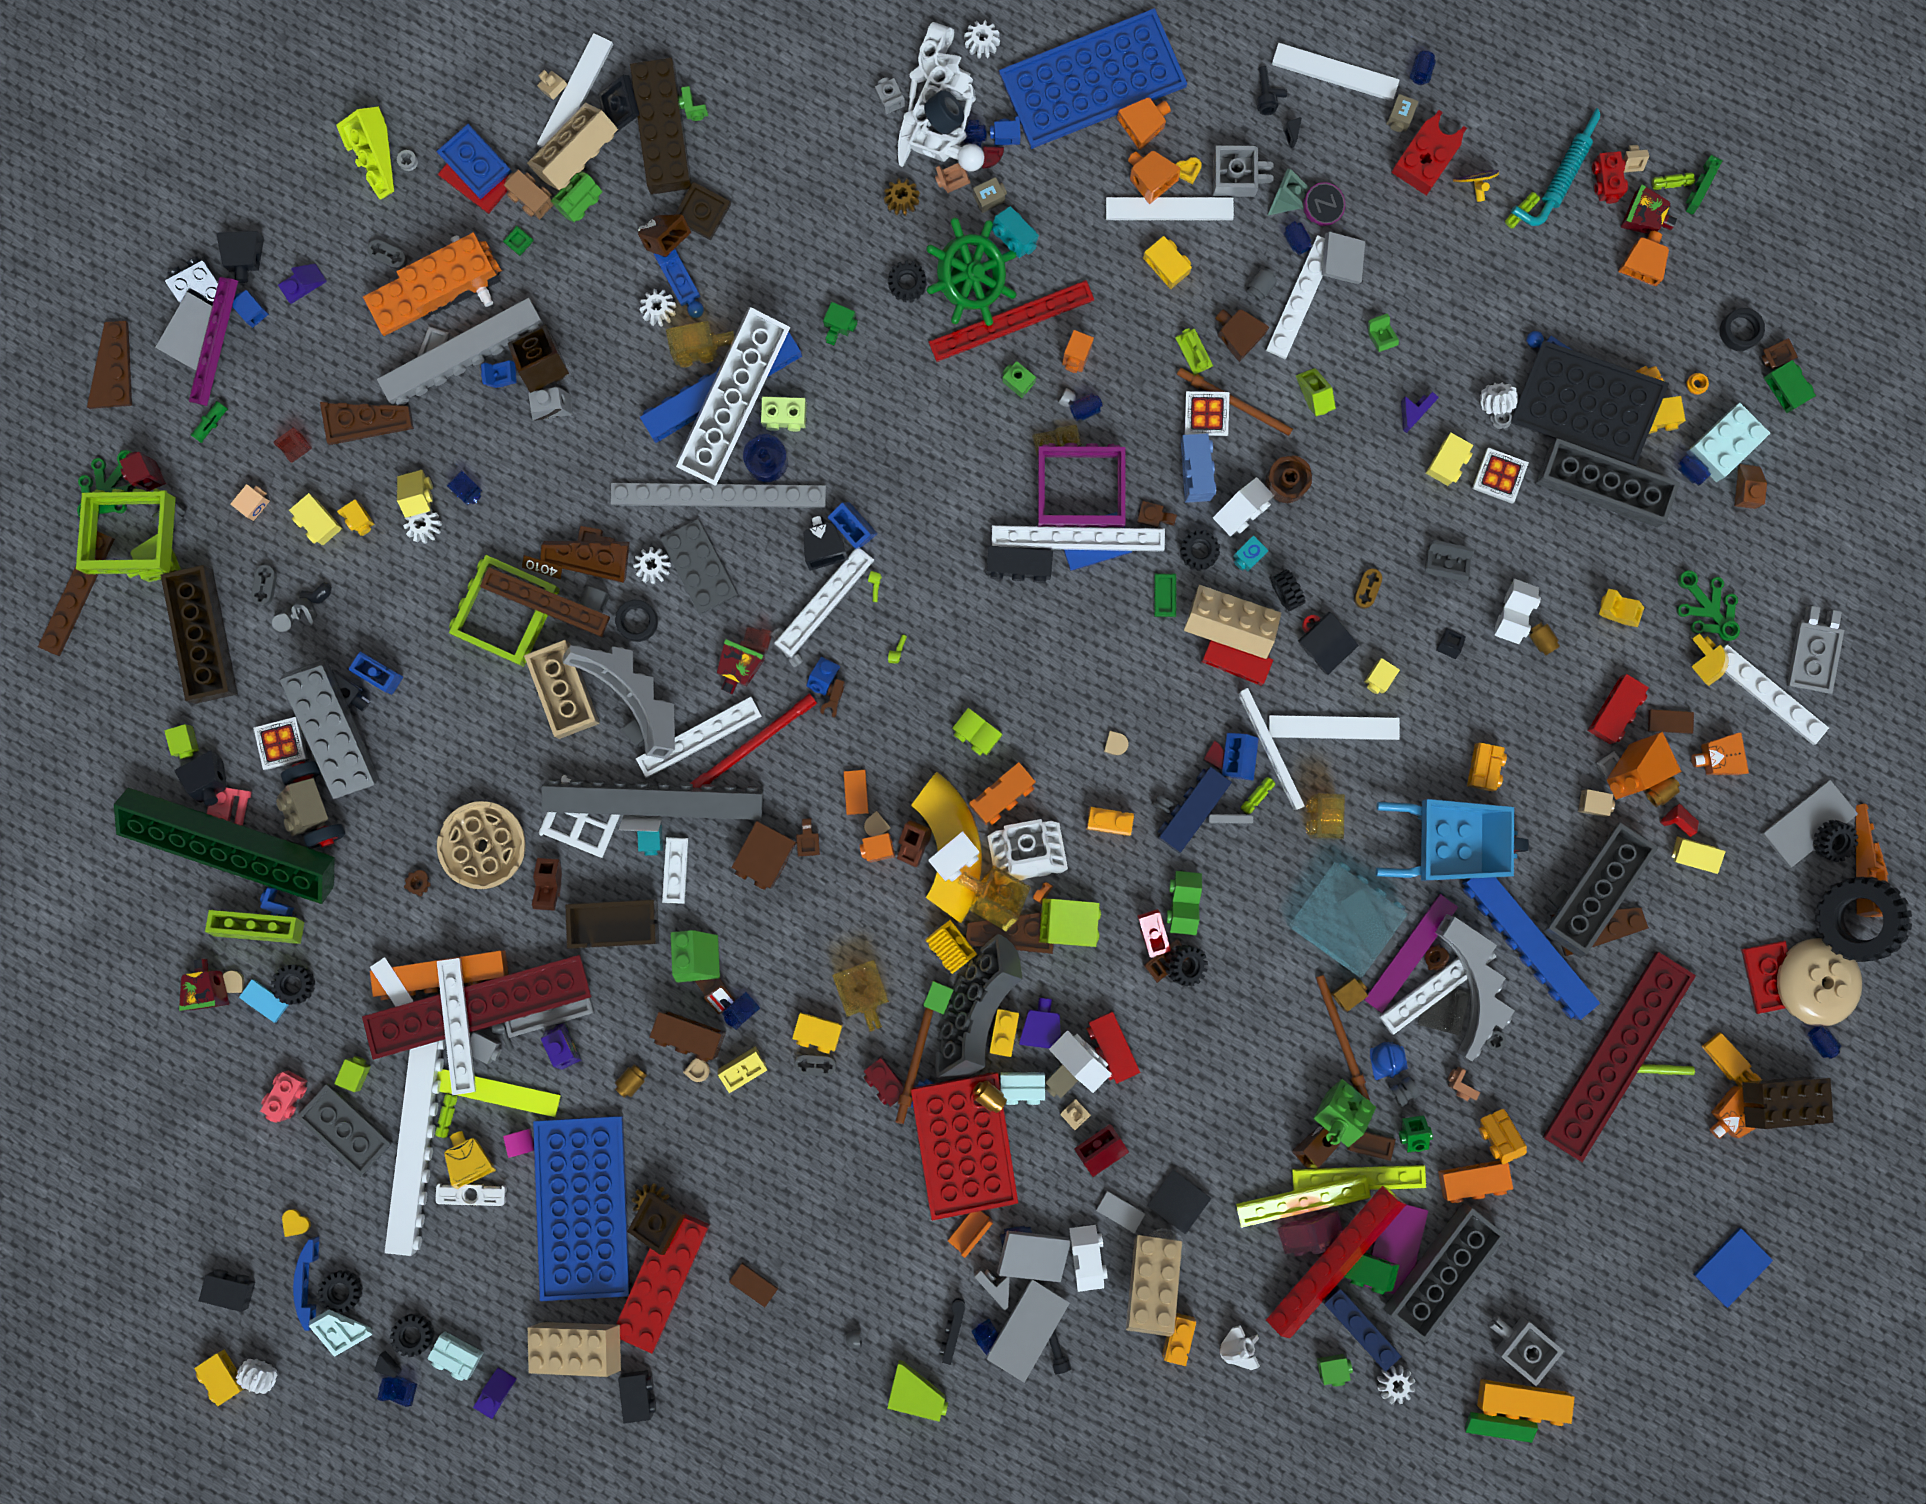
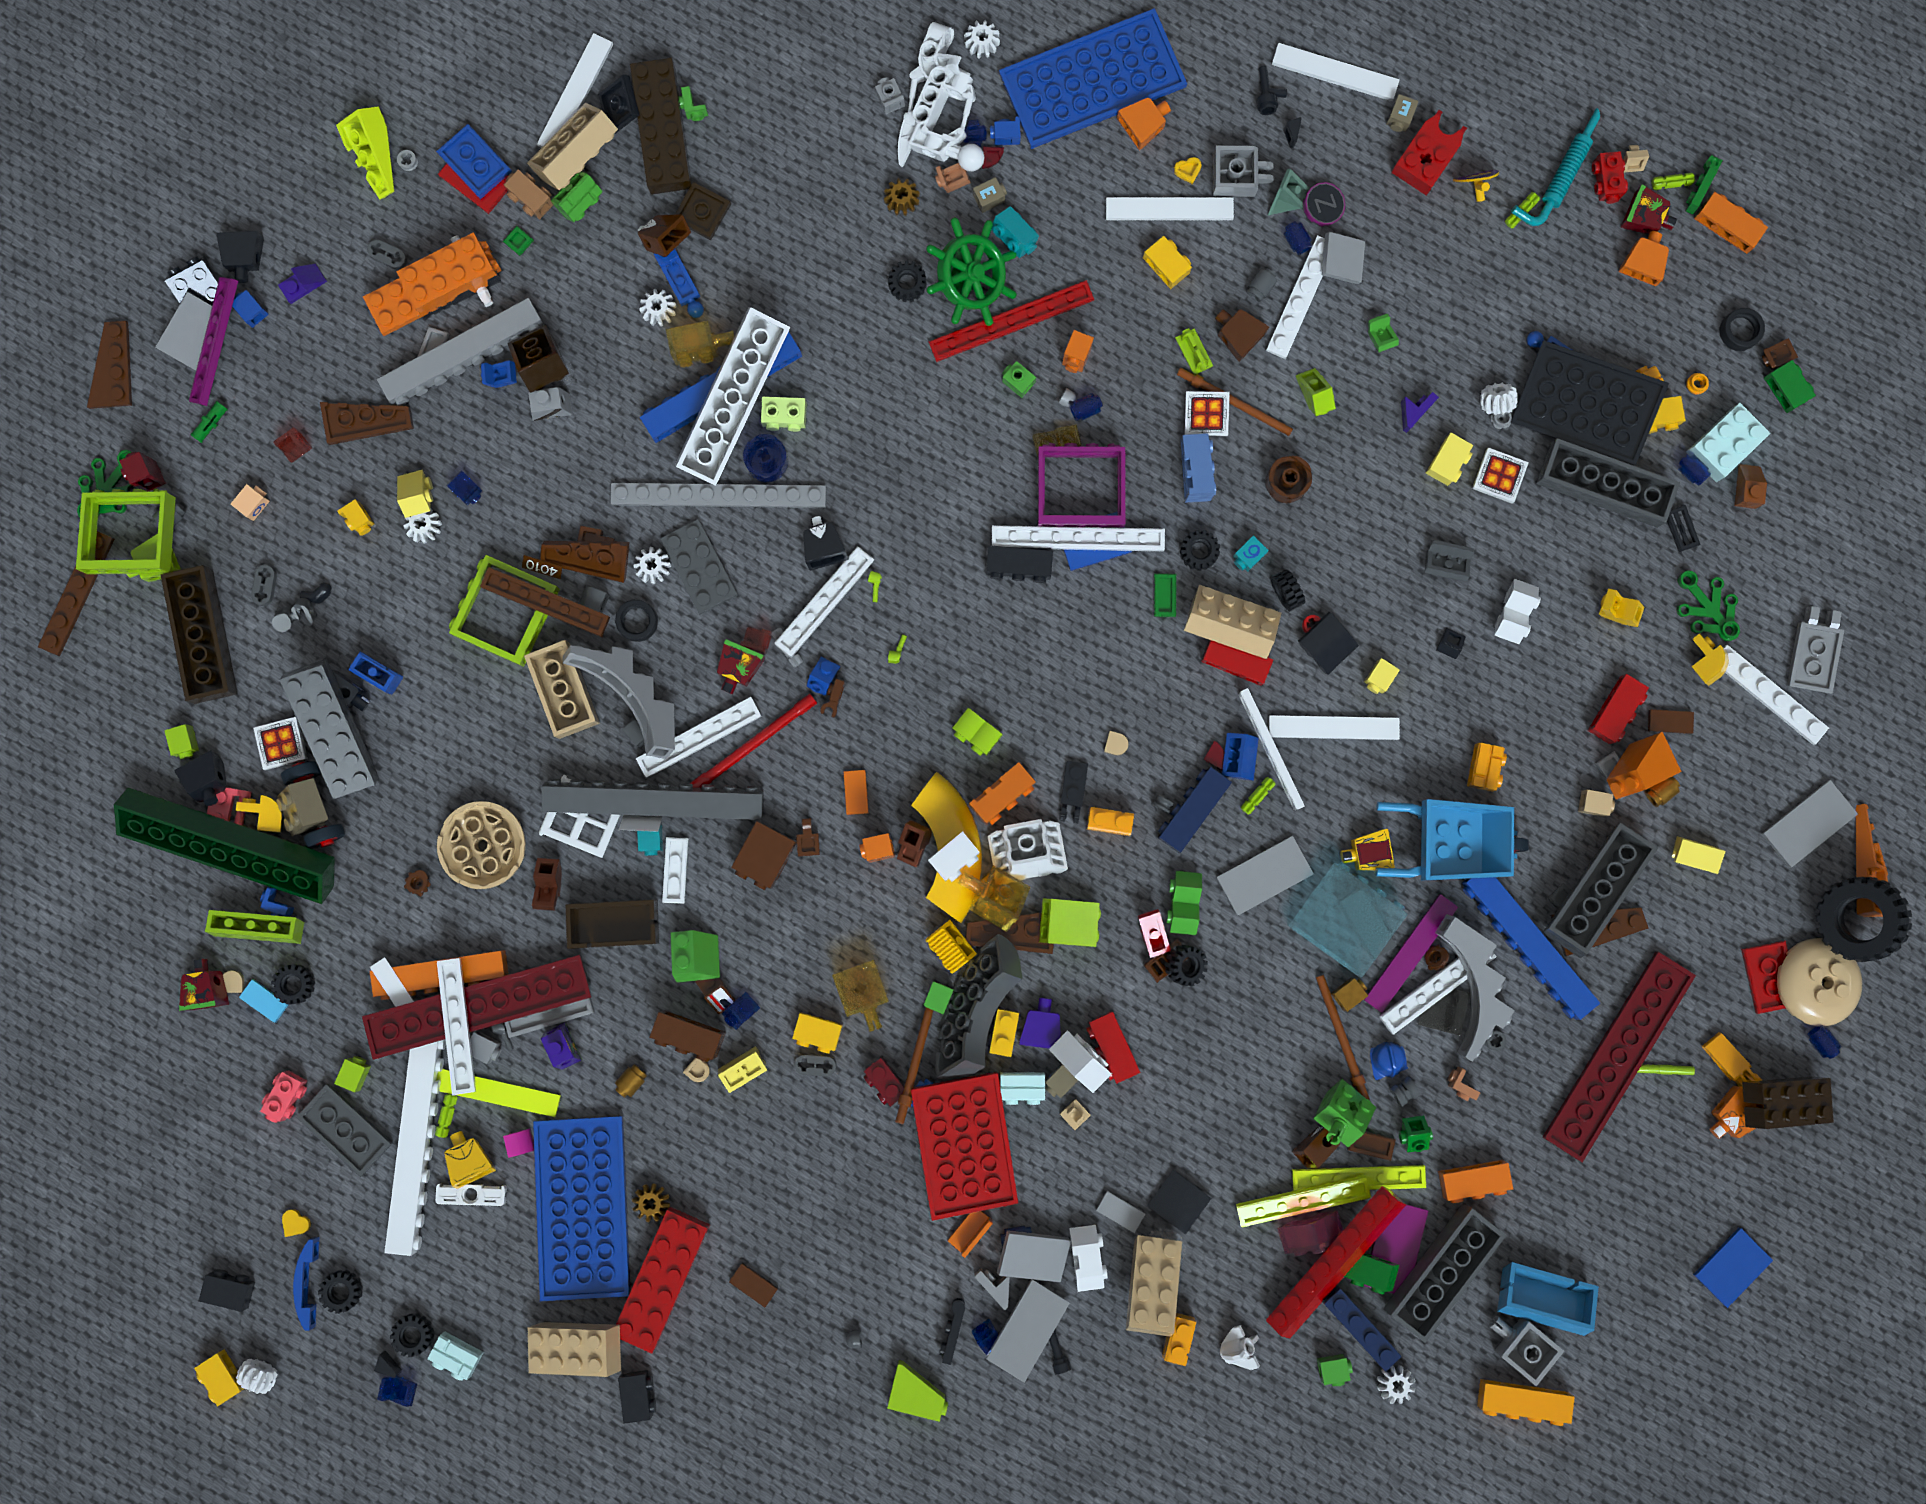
light yellow brick [289,493,343,545] -> none
light aqua wing [309,1310,372,1357] -> none
dark purple slope [473,1367,517,1419] -> none
tan tile [537,70,567,100] -> none
dark brown plate [627,1192,685,1255] -> none
green brick [823,302,858,346] -> none
blue brick [828,502,878,549] -> none
tan tile [864,811,890,837] -> none
black wheel [924,90,964,134] -> none
pearl gold brick [973,1081,1007,1113] -> none
orange tile [1033,882,1053,904] -> none
dark red brick [1074,1124,1129,1177] -> none
orange torso [1128,151,1181,204] -> none
reddish brown plate [1137,501,1177,528] -> none
light grey tile [1207,814,1253,824] -> none
white brick [1213,477,1274,537] -> none
clear yellow brick [1306,793,1345,840] -> none
pearl gold beam [1354,568,1382,609] -> none
clear blue brick [1410,51,1436,85] -> none
green tile [1465,1412,1538,1443] -> none
light orange brick [1479,1109,1527,1164] -> none
pearl gold brick [1529,622,1560,656] -> none
red tile [1660,803,1699,837] -> none
orange torso [1691,733,1749,775] -> none
black tyre [1813,820,1858,862] -> none
none -> yellow brick [236,795,282,833]
none -> black hinge [1060,761,1088,824]
none -> light grey tile [1216,836,1314,916]
none -> torso [1340,829,1395,871]
none -> dark azure piece [1497,1262,1599,1336]
none -> black tile [1667,505,1701,552]
none -> orange brick [1694,192,1768,254]

